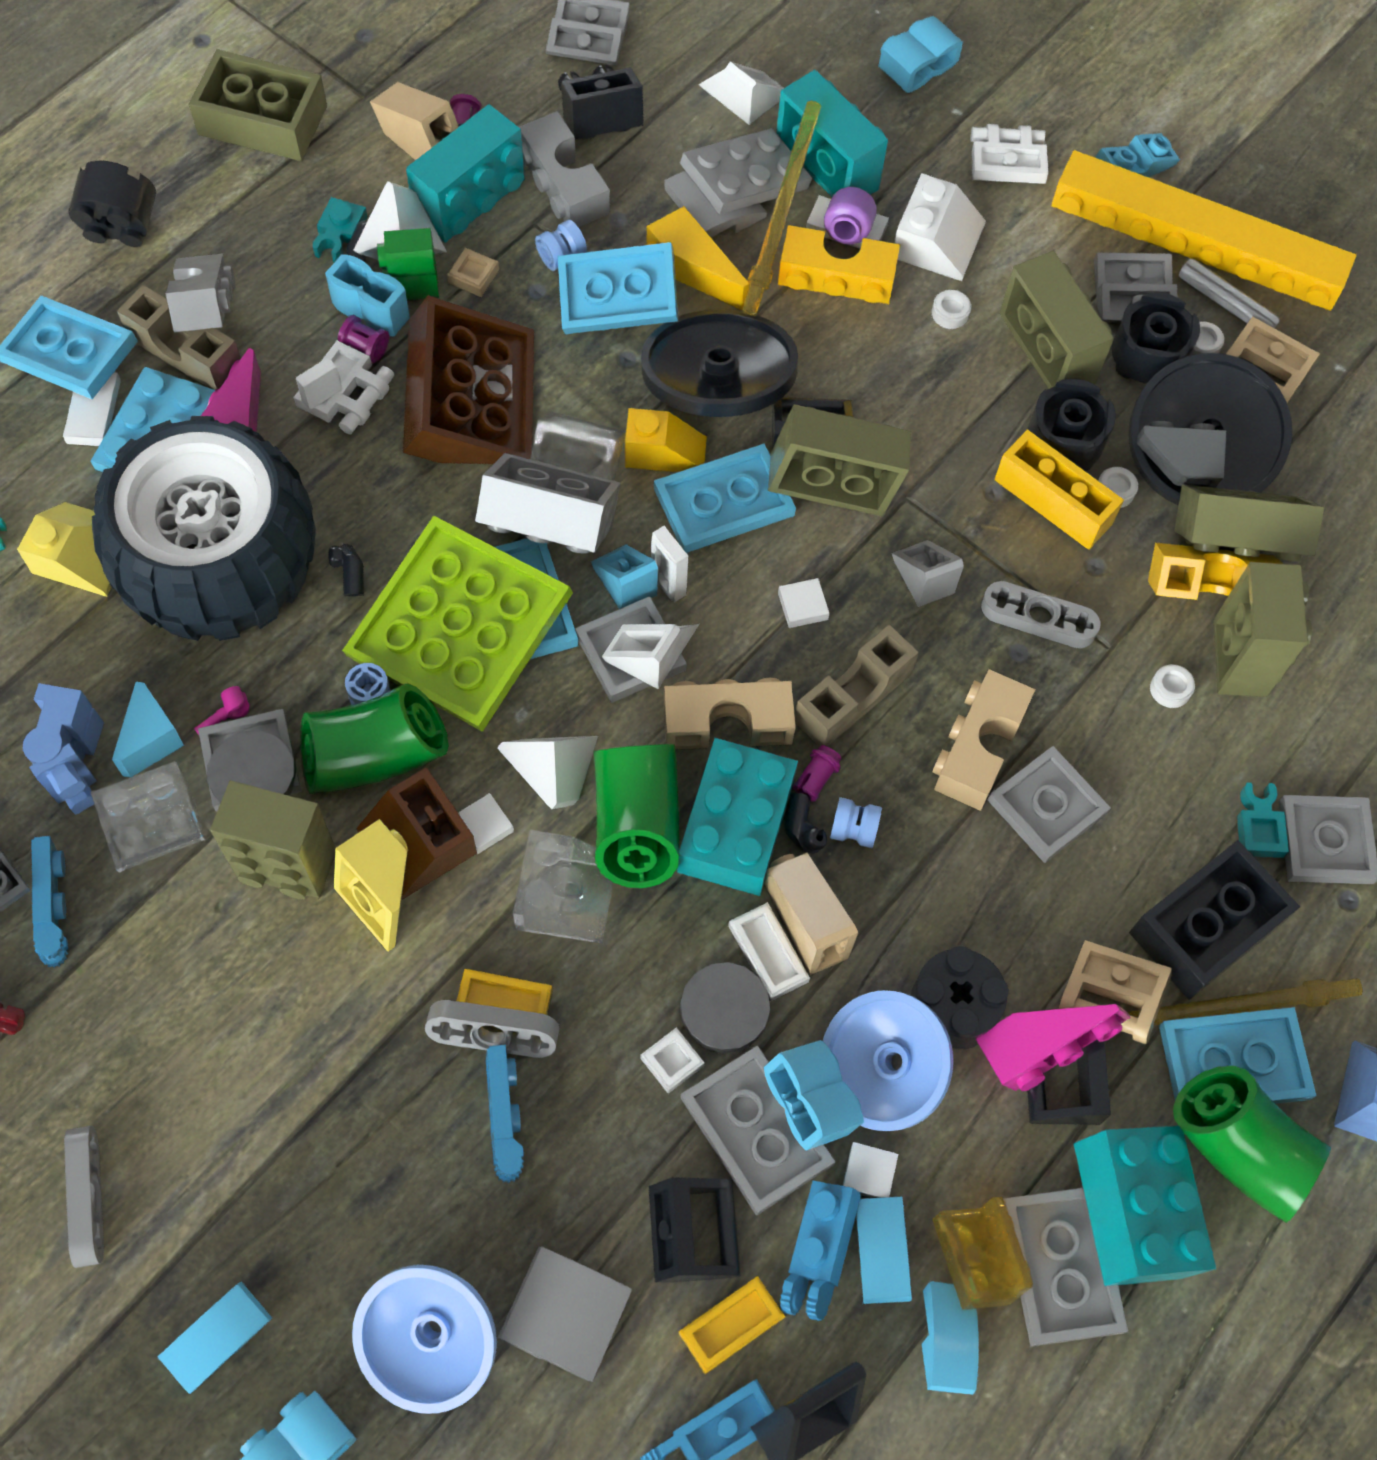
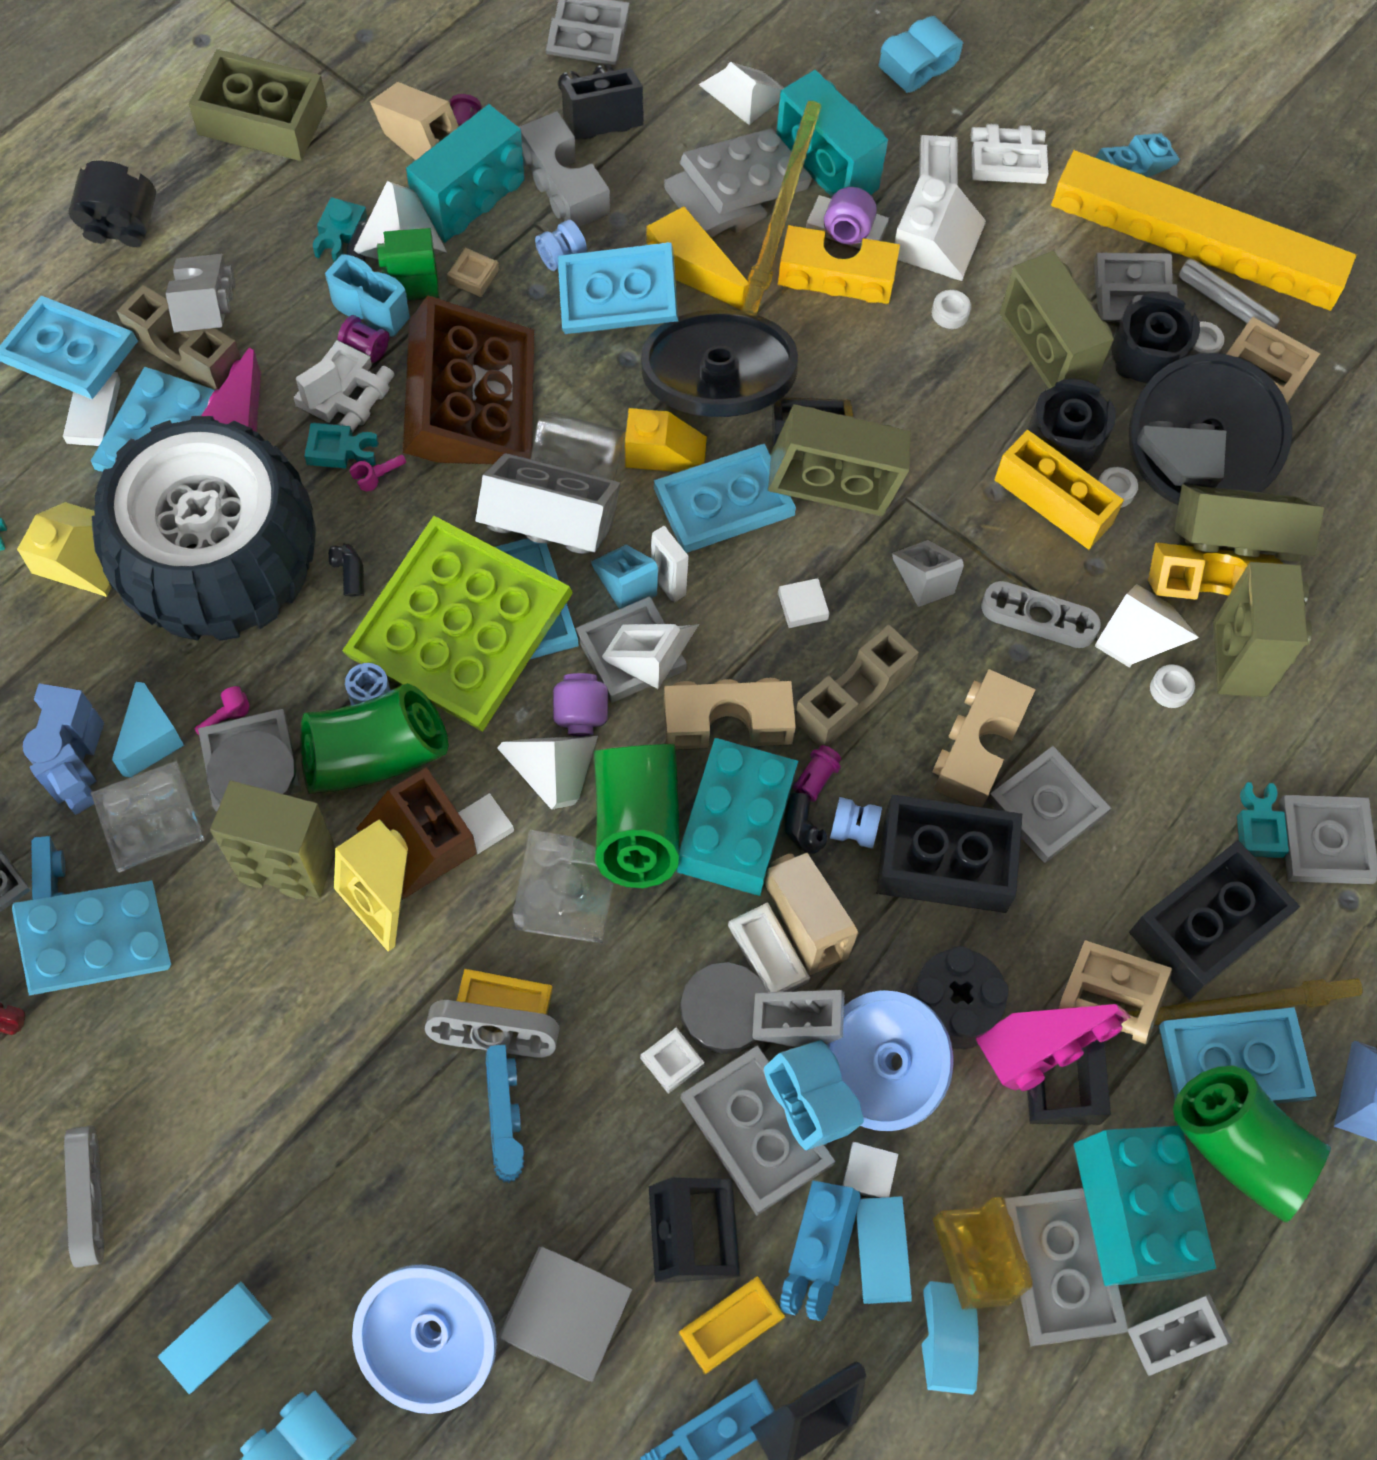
none -> medium azure plate [12,881,171,995]
none -> teal plate [304,423,379,468]
none -> dark pink hand [350,454,406,492]
none -> medium lavender head [553,673,608,736]
none -> light grey slope [753,990,845,1047]
none -> black brick [876,794,1023,913]
none -> white tile [919,135,958,186]
none -> white slope [1095,584,1199,668]
none -> light grey slope [1128,1294,1232,1376]

